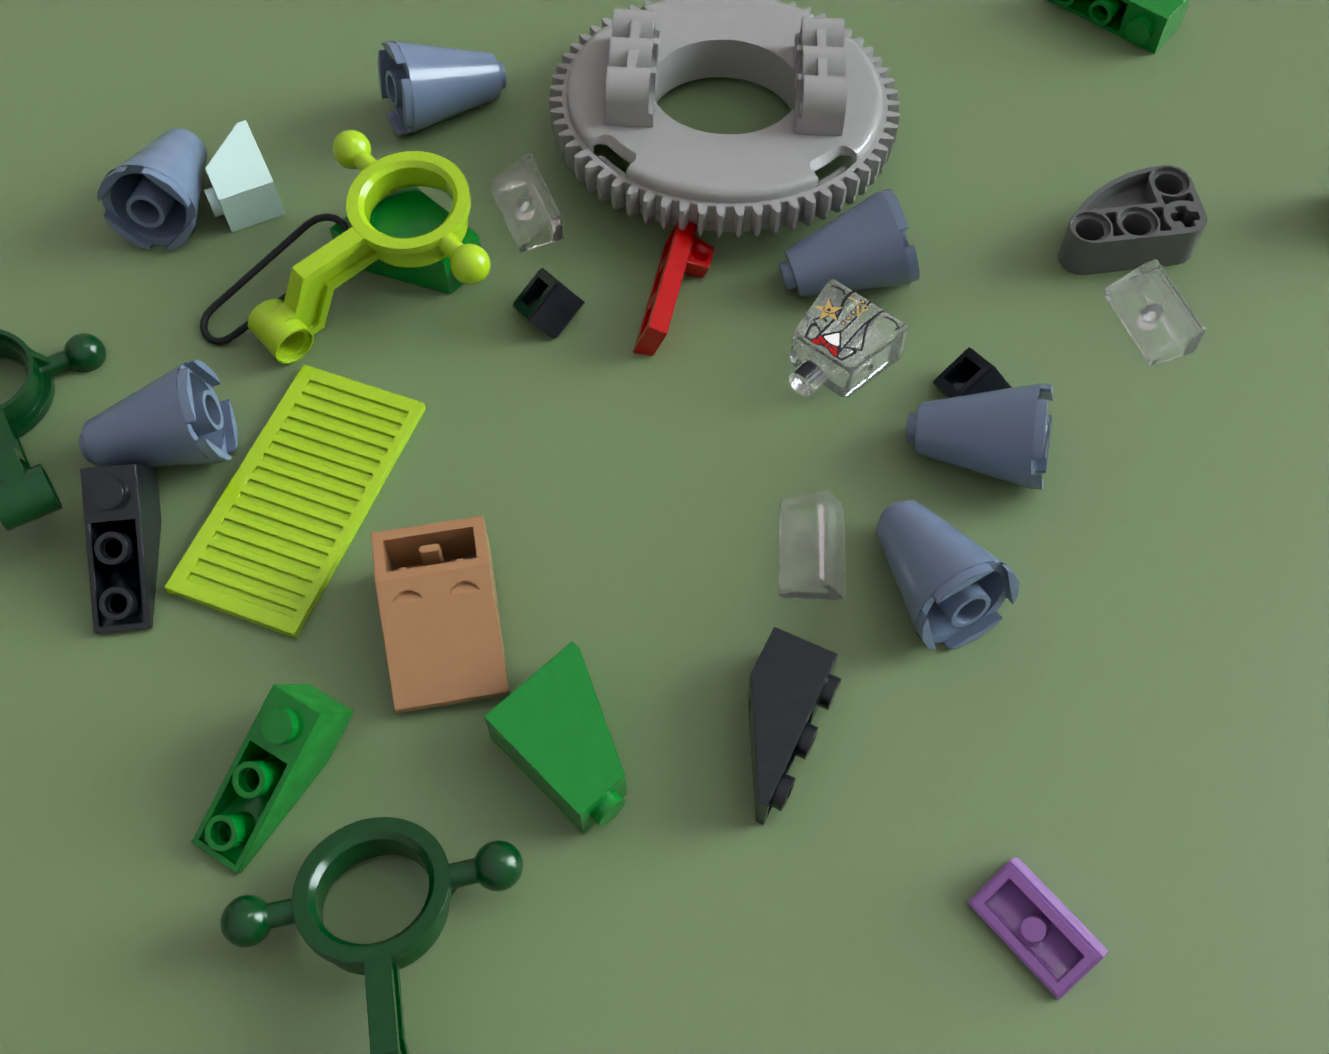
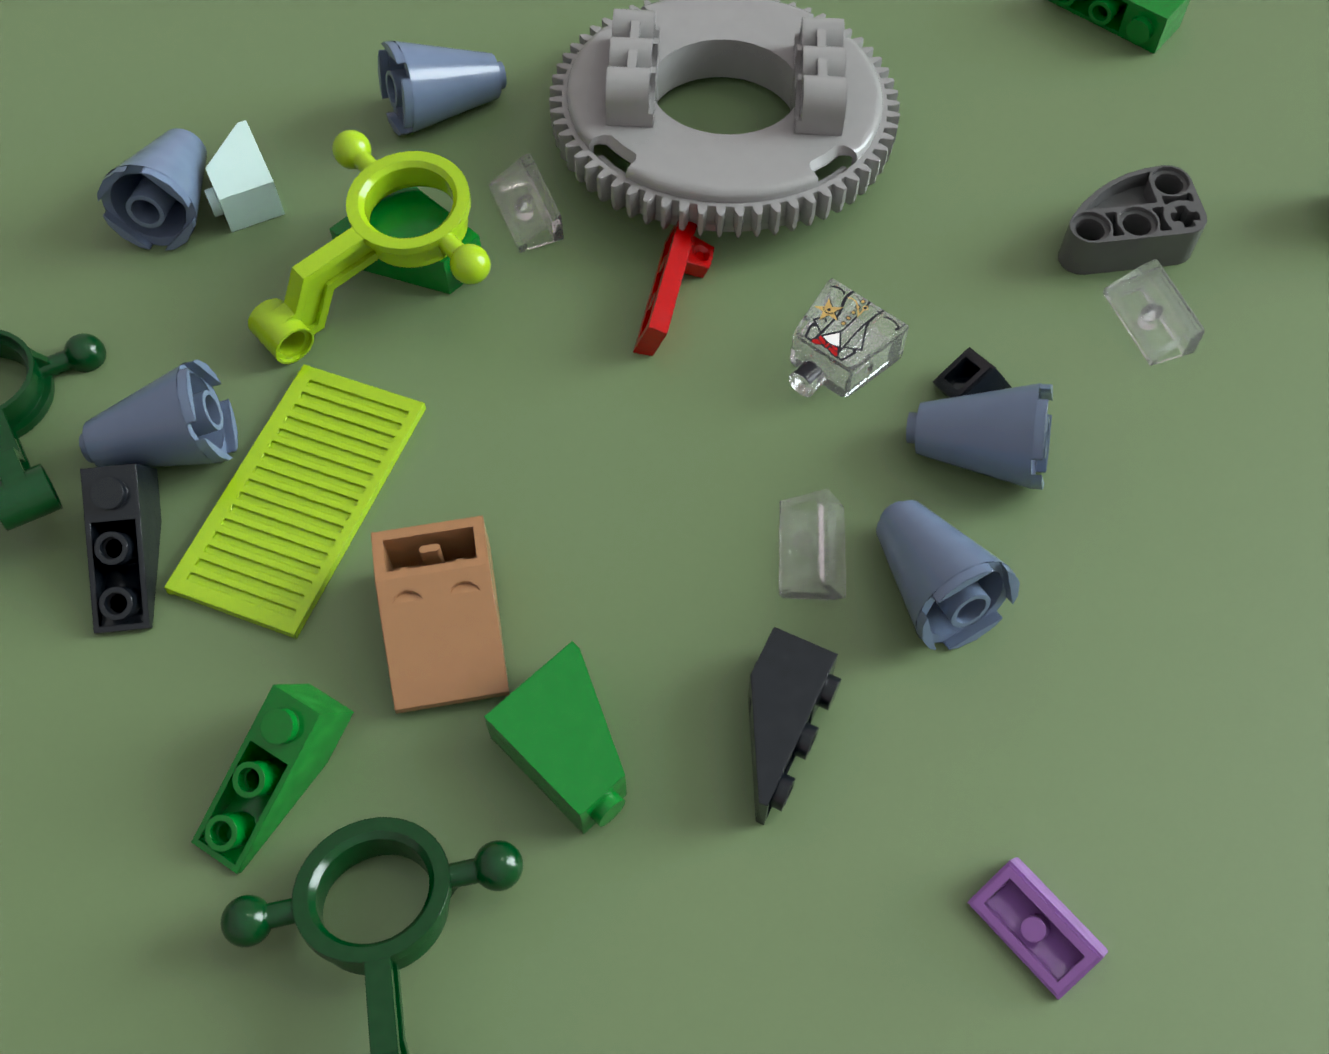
black piece [200,213,349,345] -> none
black slope [512,268,585,339] -> none
sand blue cone [778,189,920,297] -> none

